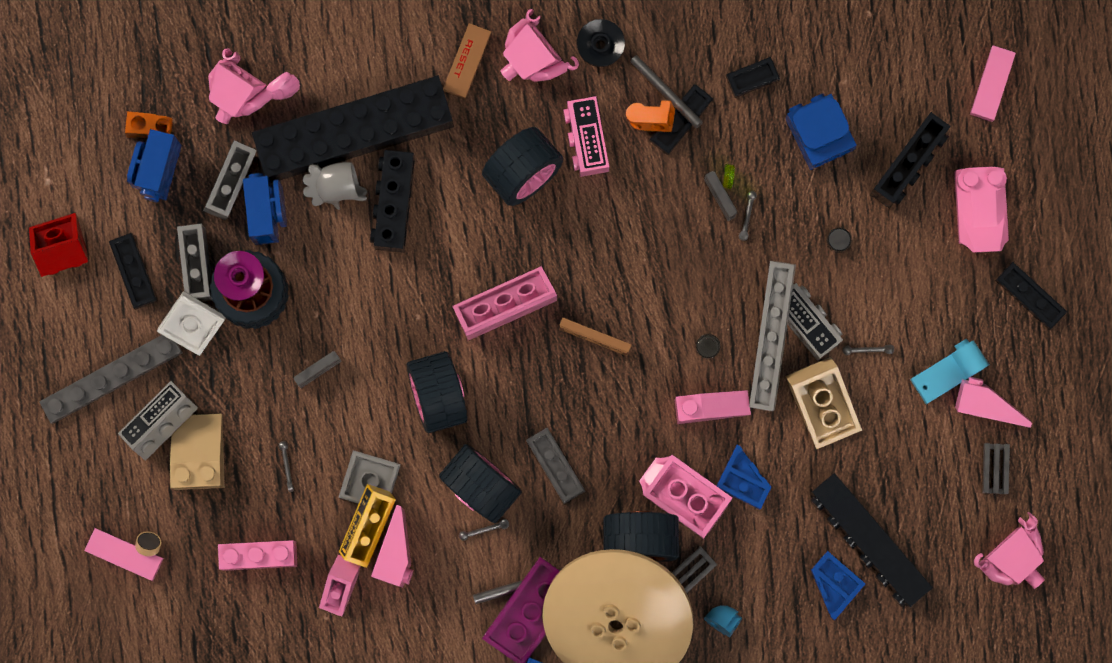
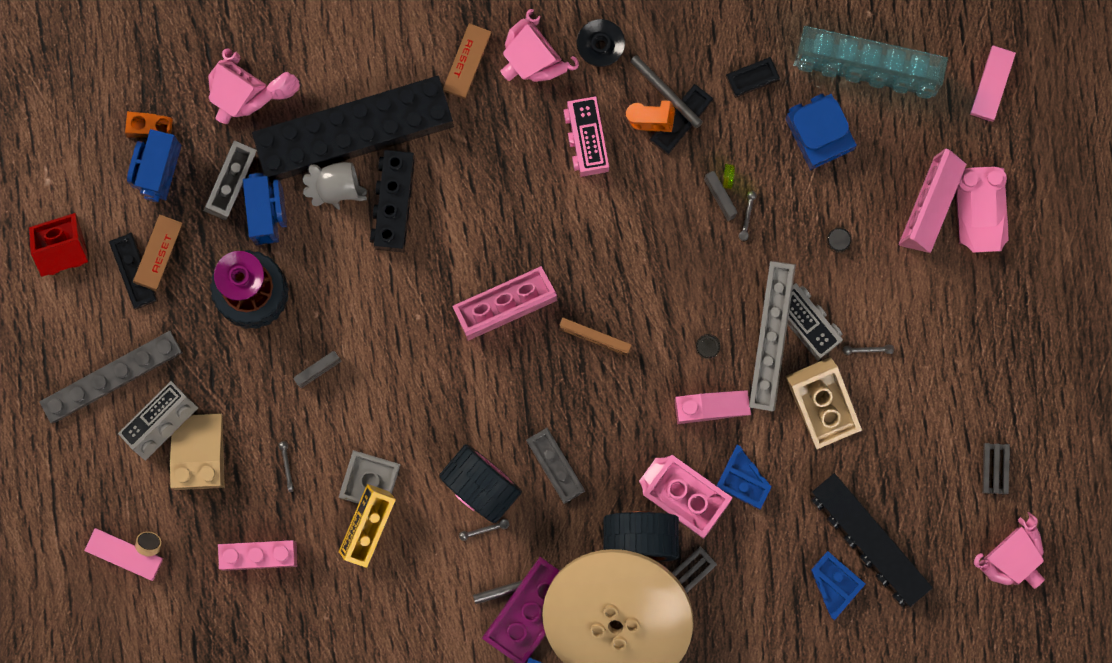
white tile [157,291,225,356] -> none
light grey brick [177,224,212,302] -> none
bright pink slope [319,555,361,617] -> none
bright pink slope [371,505,414,588] -> none
black wheel [406,351,468,434] -> none
black wheel [482,127,564,206] -> none
dark azure piece [704,606,742,638] -> none
black brick [870,112,951,209] -> none
medium azure door [910,339,990,404] -> none
bright pink slope [955,377,1032,428] -> none
black tile [995,262,1067,330] -> none
none -> medium nougat tile [133,214,182,291]
none -> clear light blue brick [793,26,948,98]
none -> bright pink slope [898,149,967,253]

